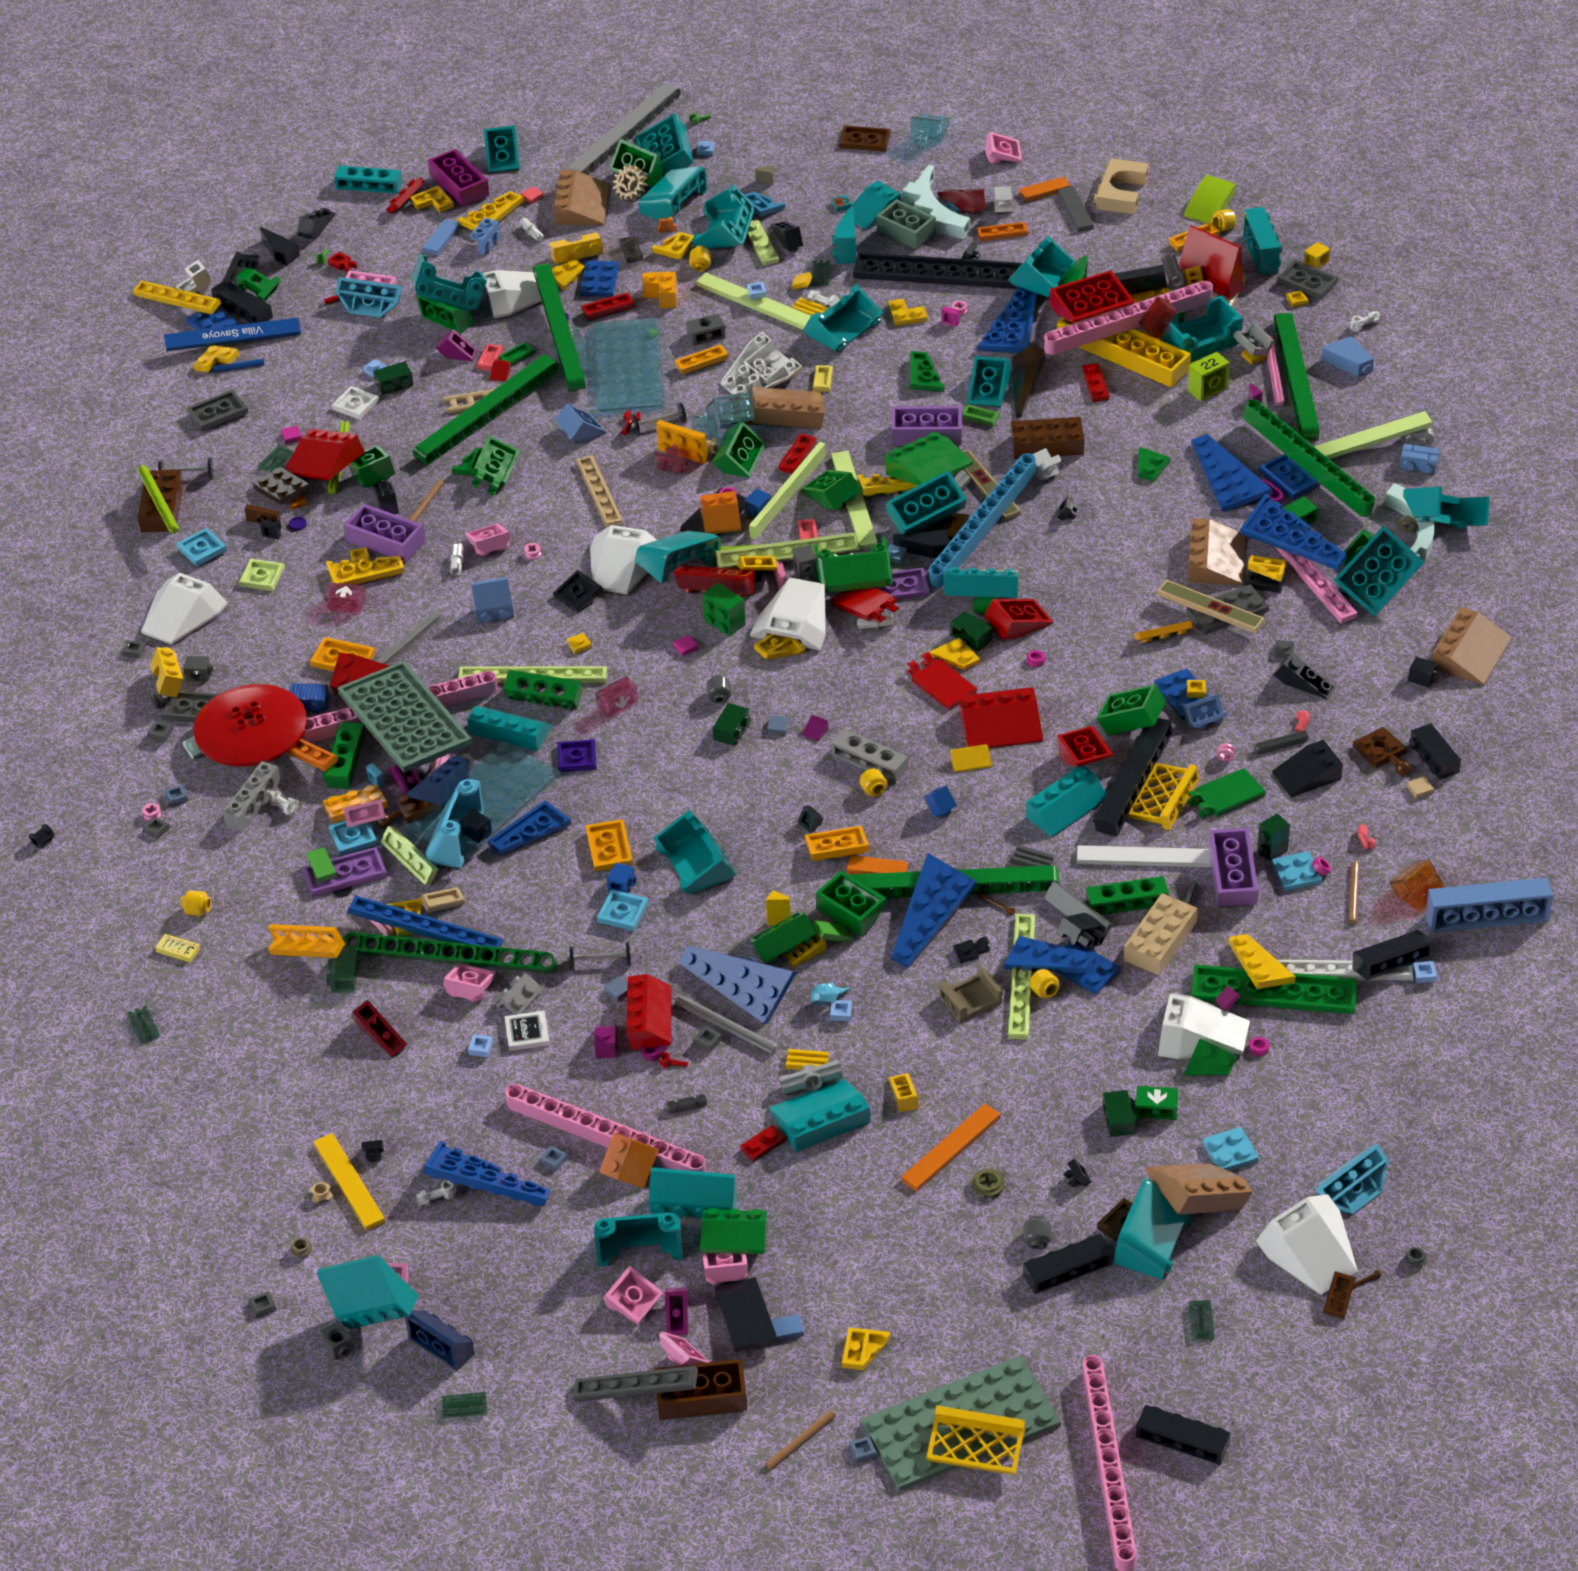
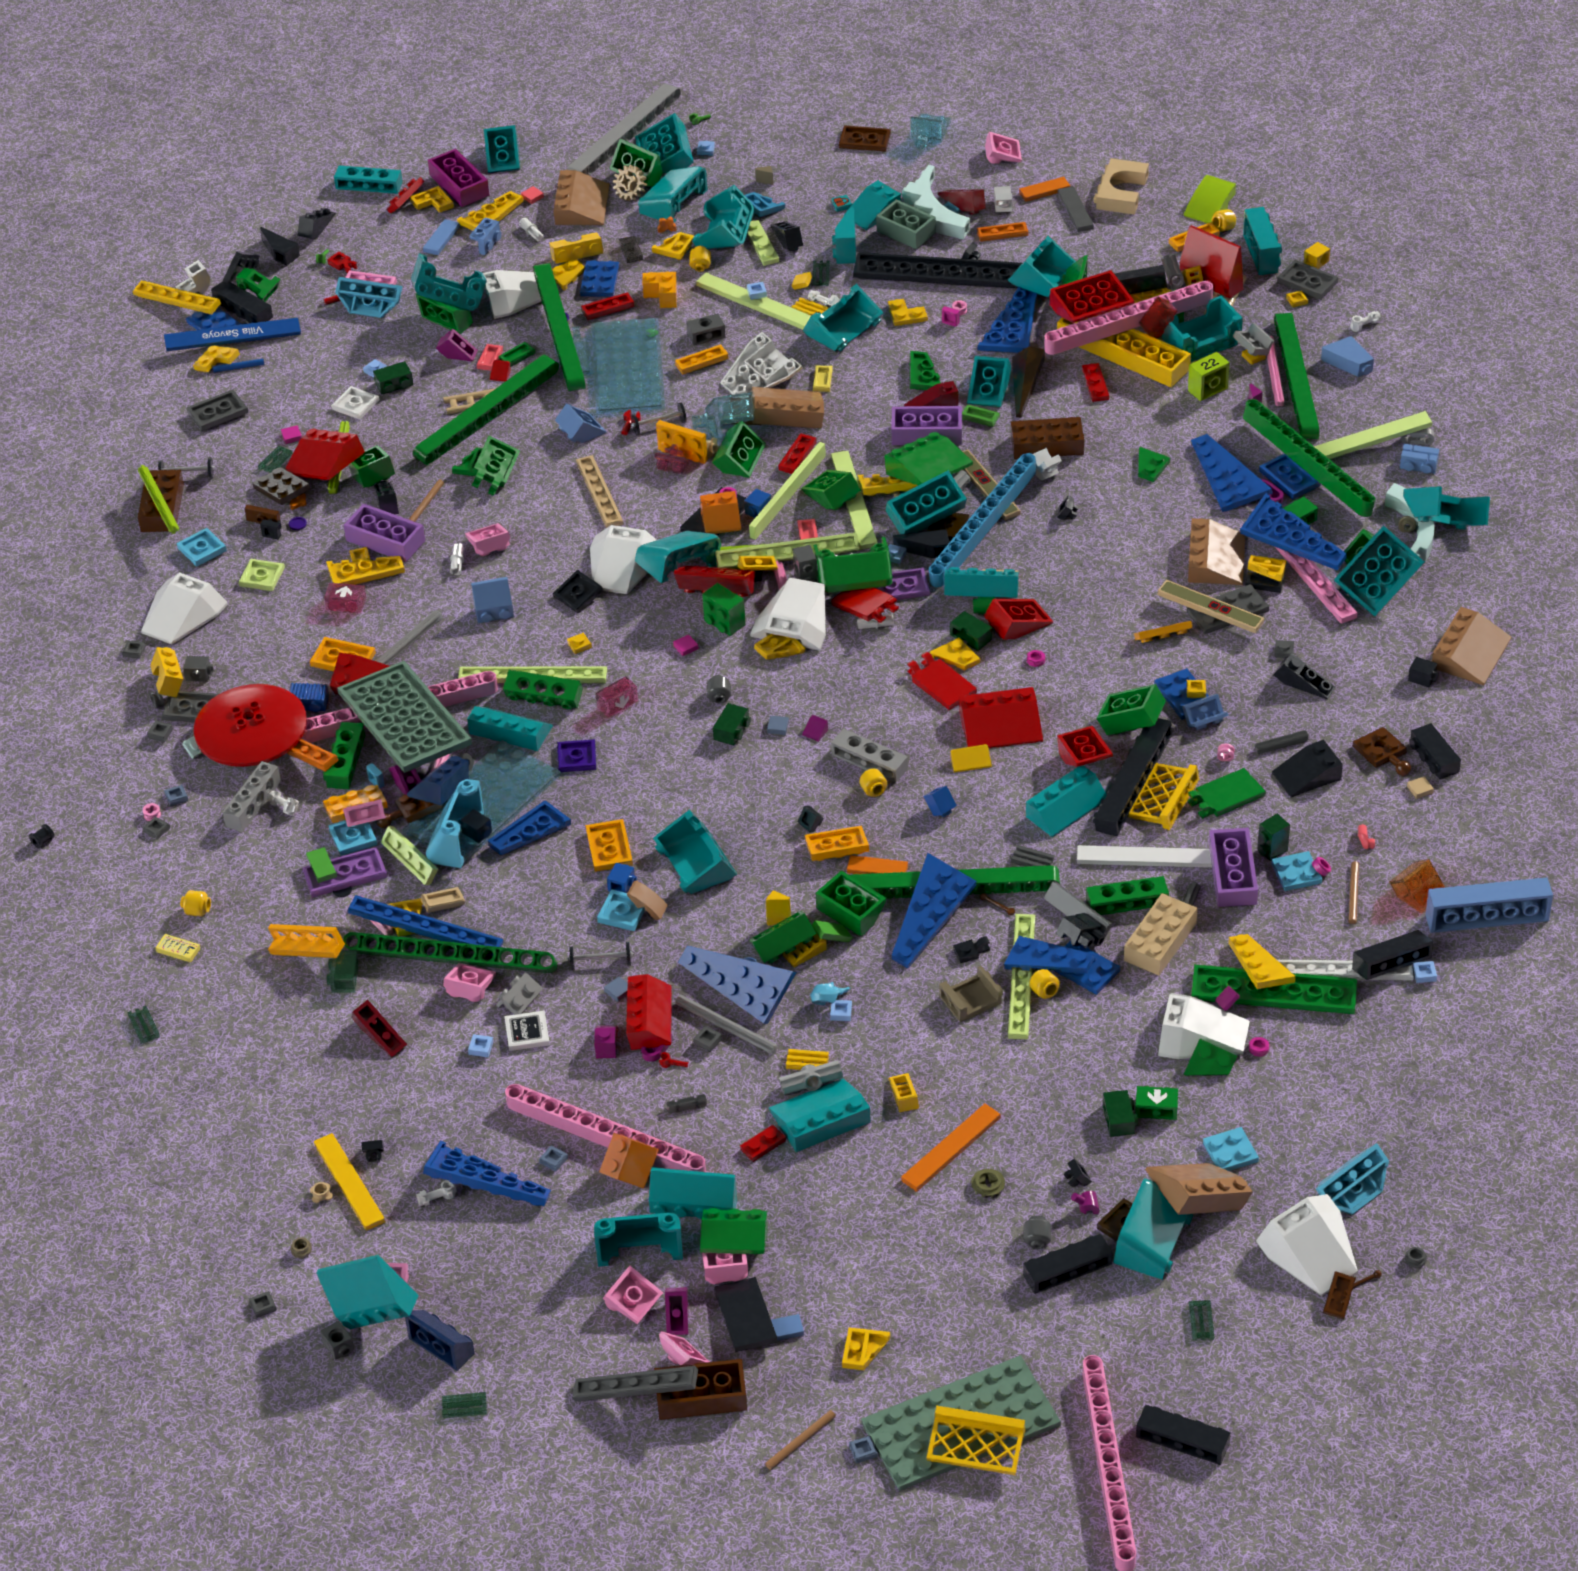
bright pink bush [524,543,541,560] -> none
coral arm [1294,710,1310,732] -> none
none -> medium nougat slope [627,880,668,920]
none -> dark red slope [904,381,958,407]
none -> magenta piece [1071,1191,1100,1214]

